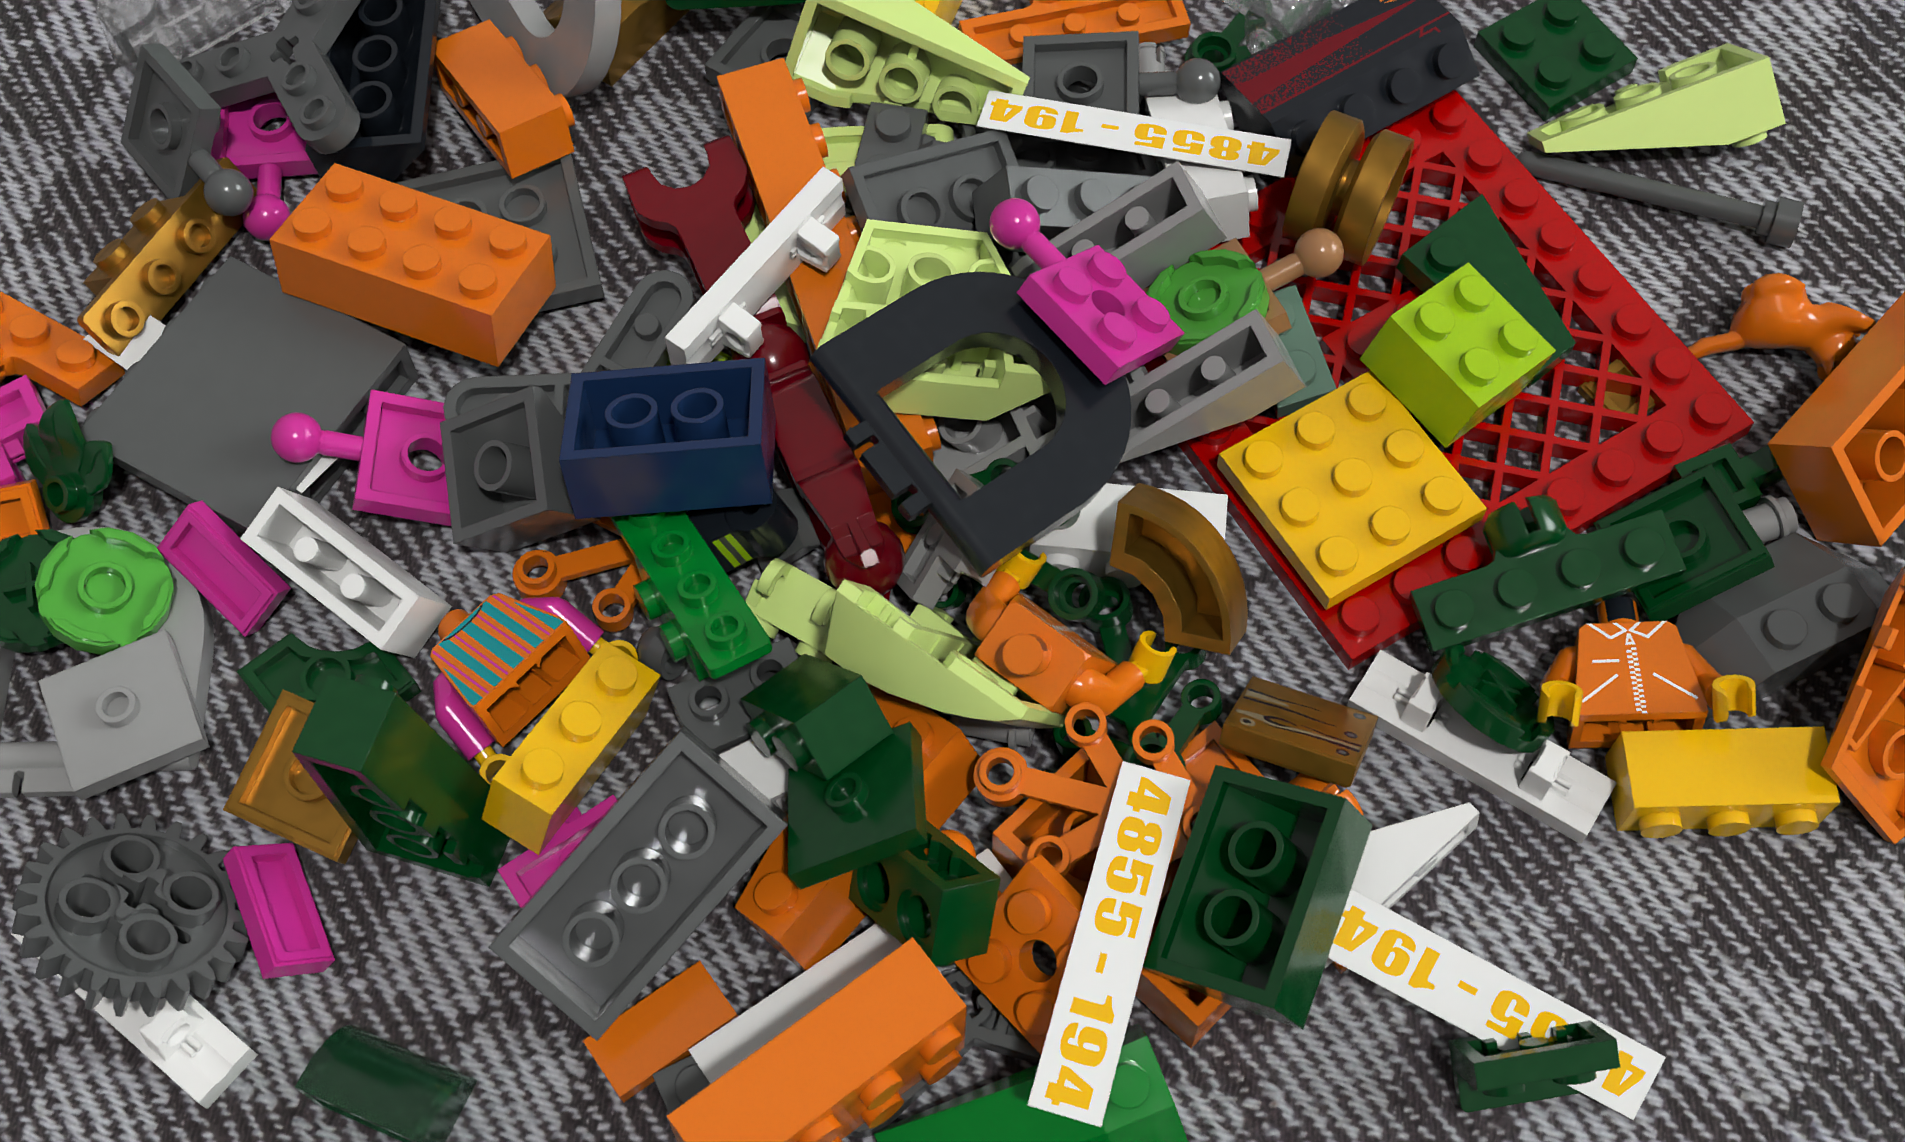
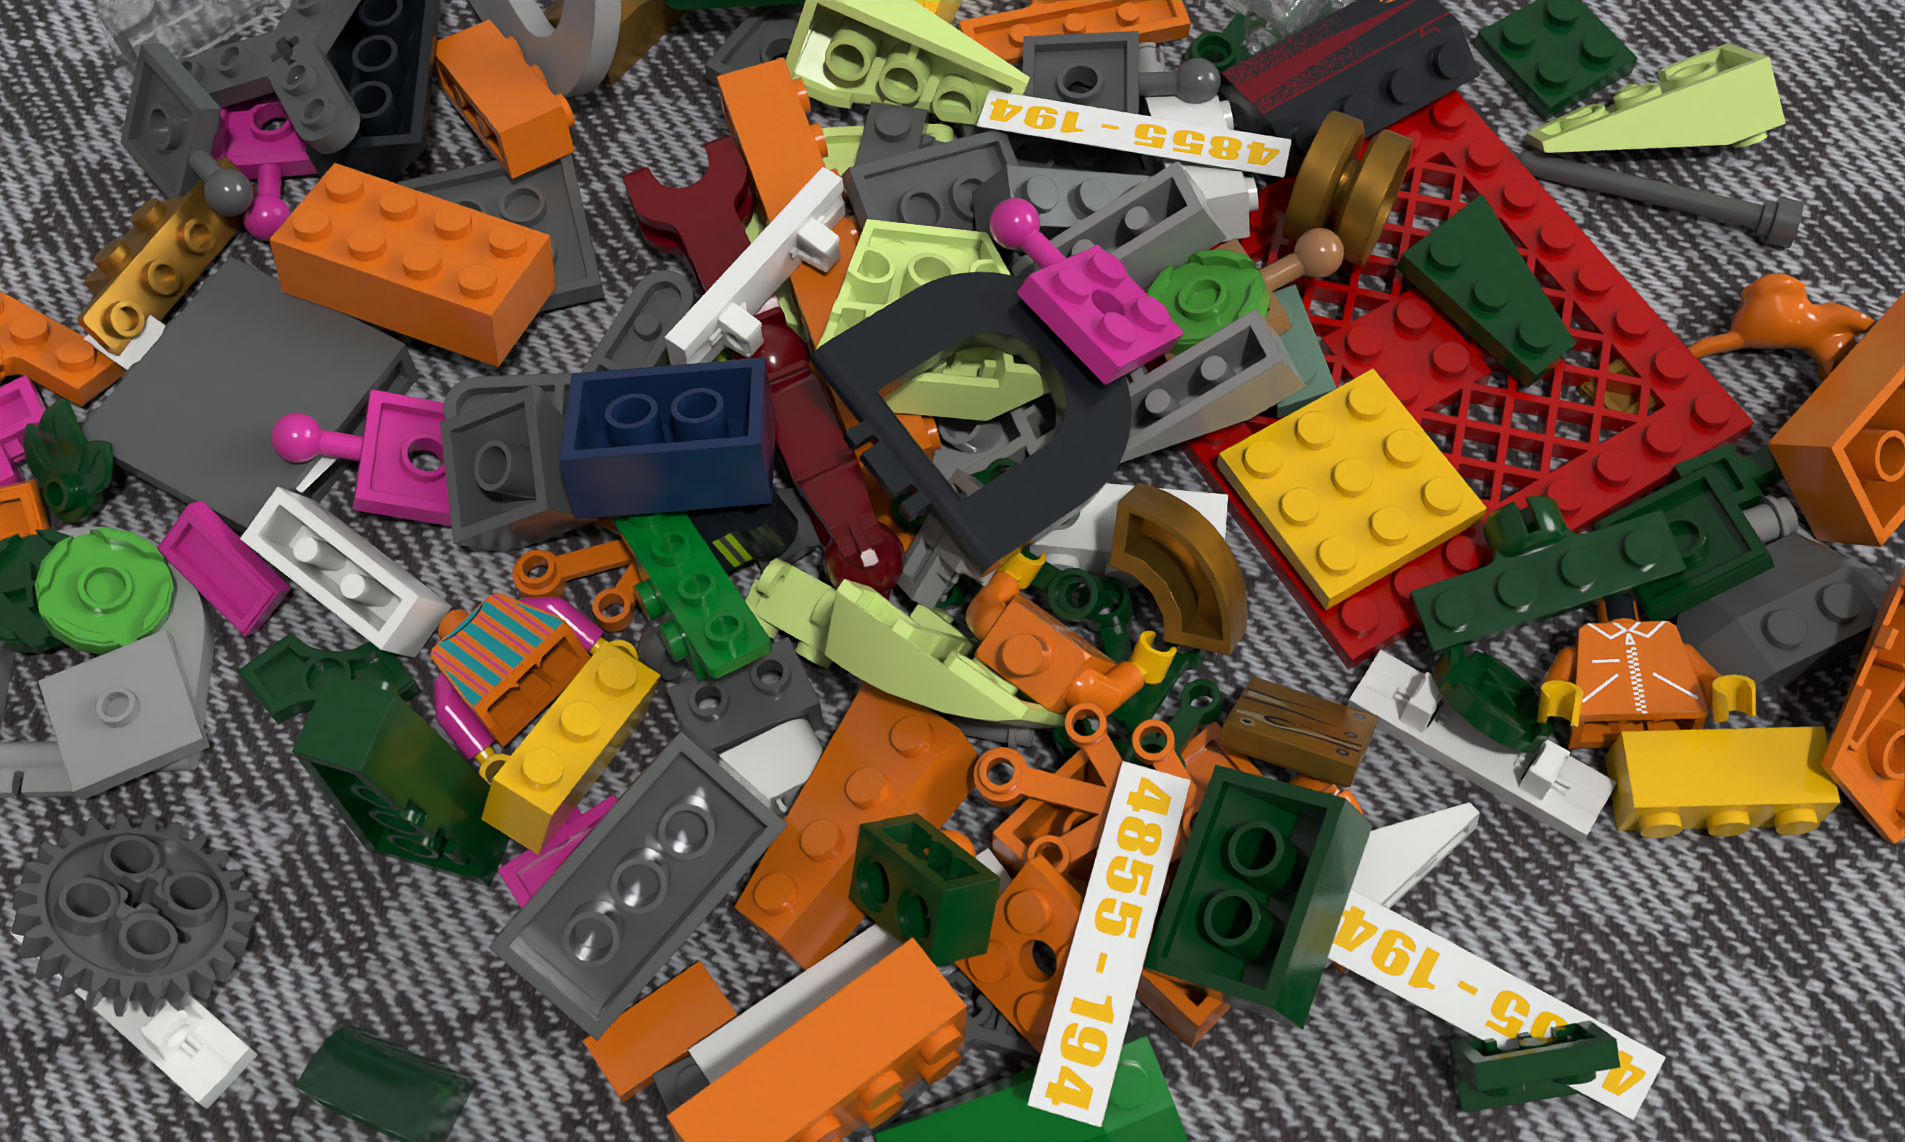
pearl gold tile [223,689,358,864] -> none
dark pink tile [223,843,335,979] -> none
dark green brick [741,654,893,780] -> none
dark green plate [788,722,928,890] -> none
lime brick [1360,262,1556,448] -> none

